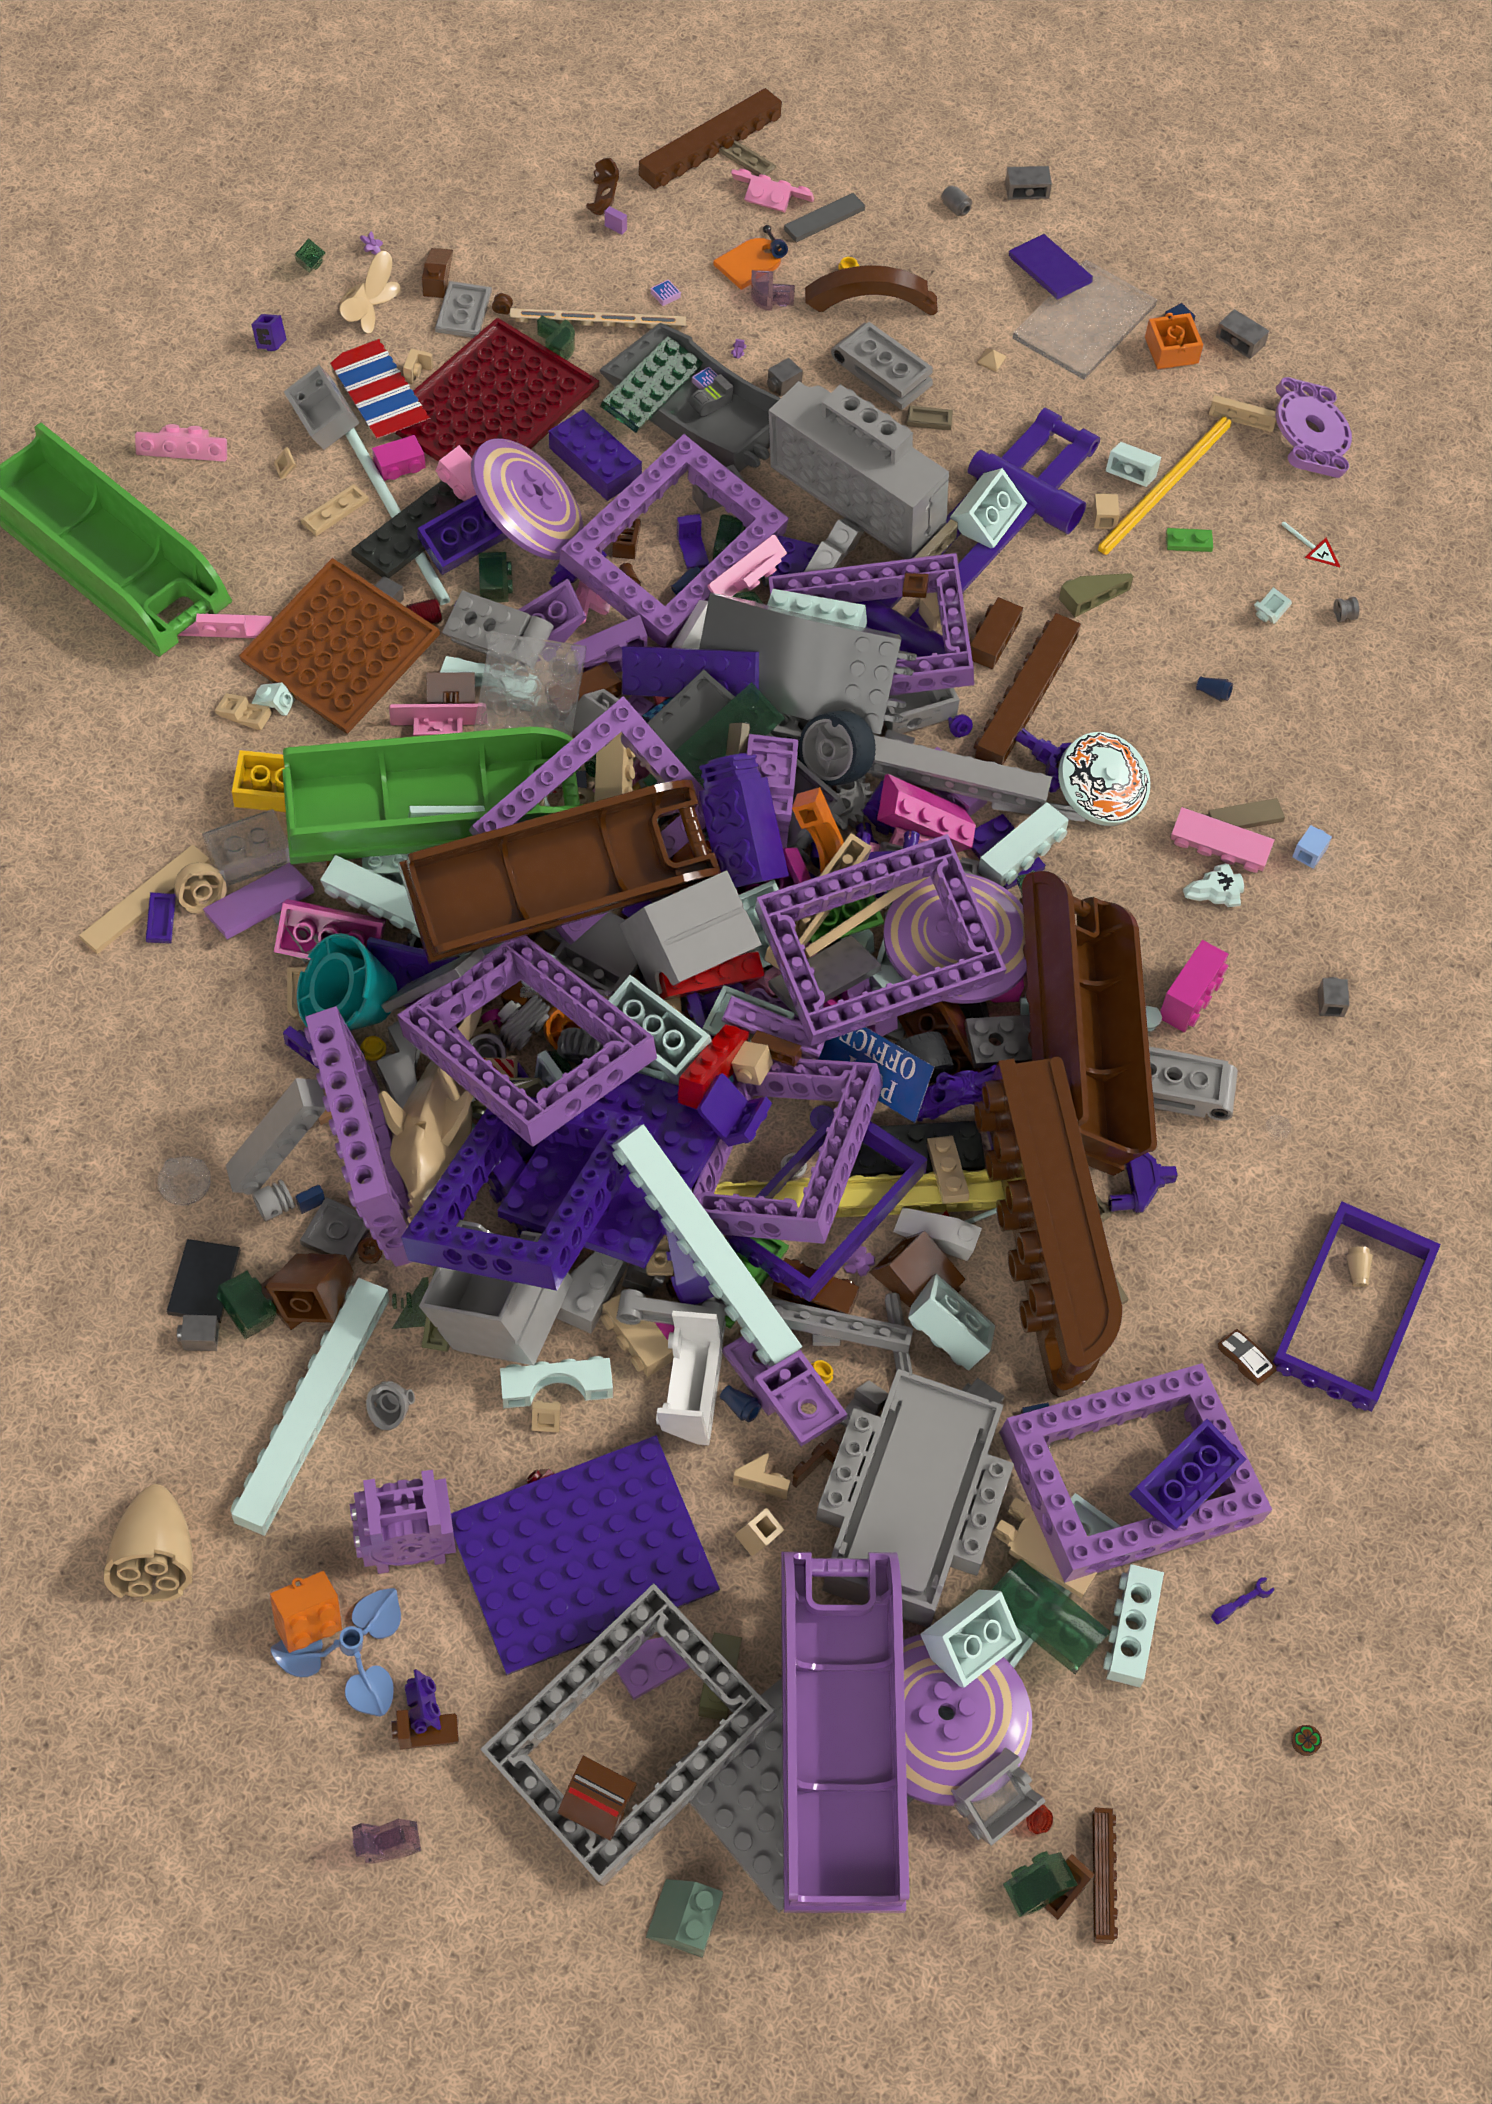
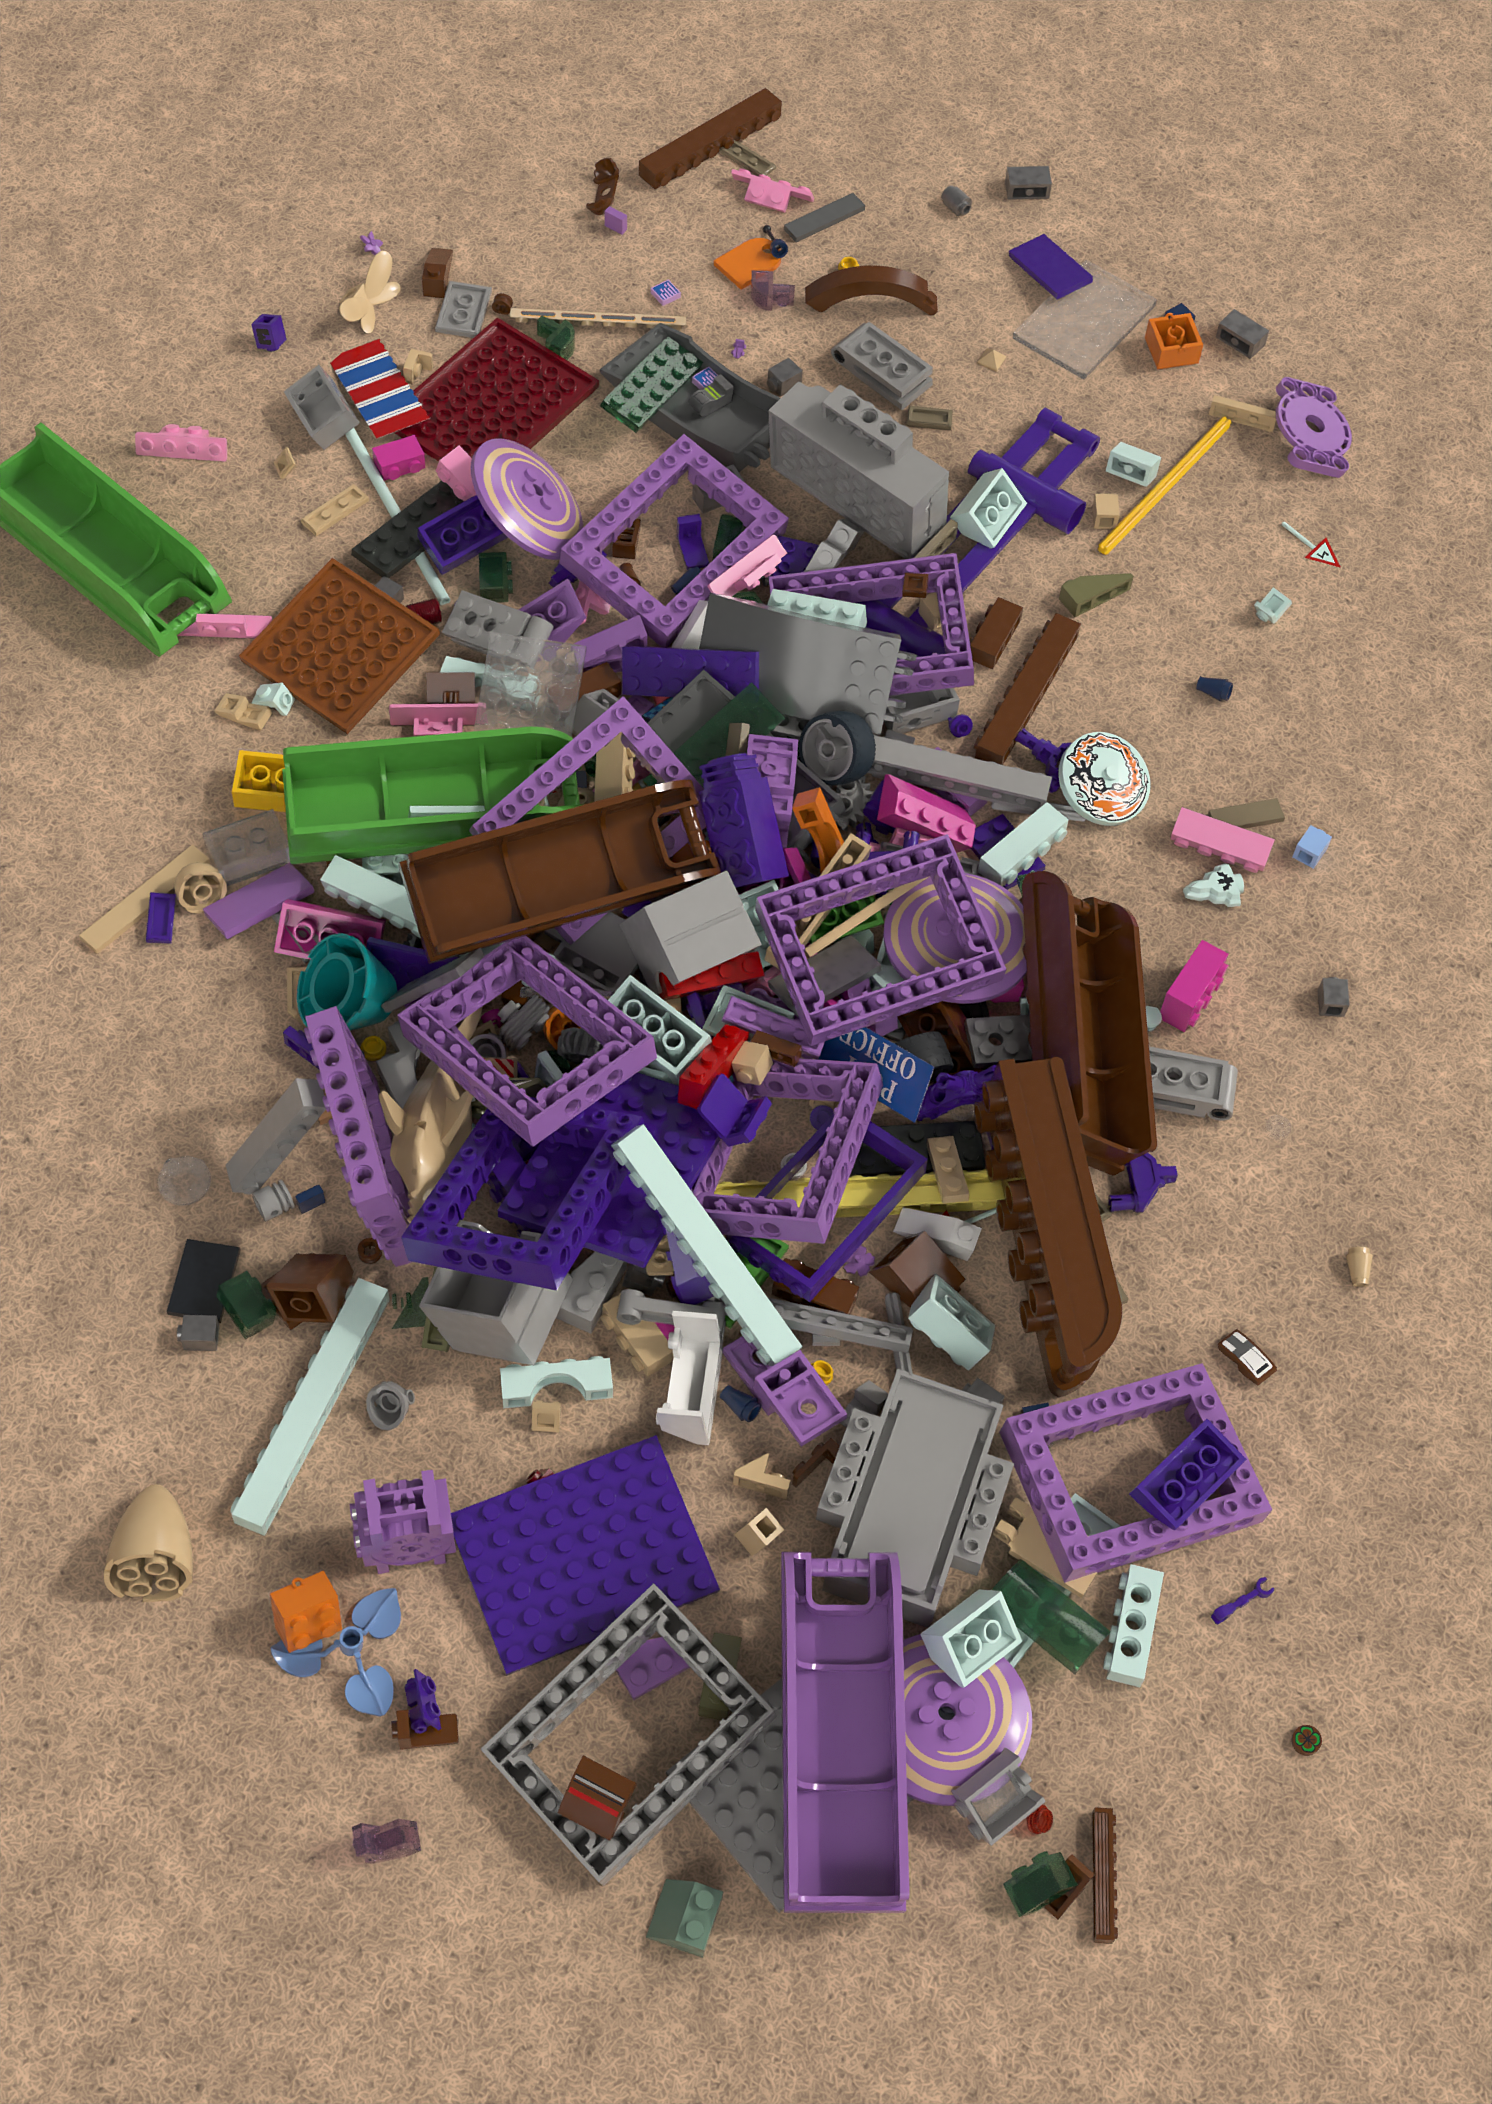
clear green brick [295,238,326,273] -> none
flat silver plate [300,1197,370,1263] -> none
dark purple brick [549,409,642,501] -> none
bright green plate [1166,528,1214,552] -> none
dark purple door [1272,1201,1441,1412] -> none
flat silver wheel [1333,597,1360,622] -> none

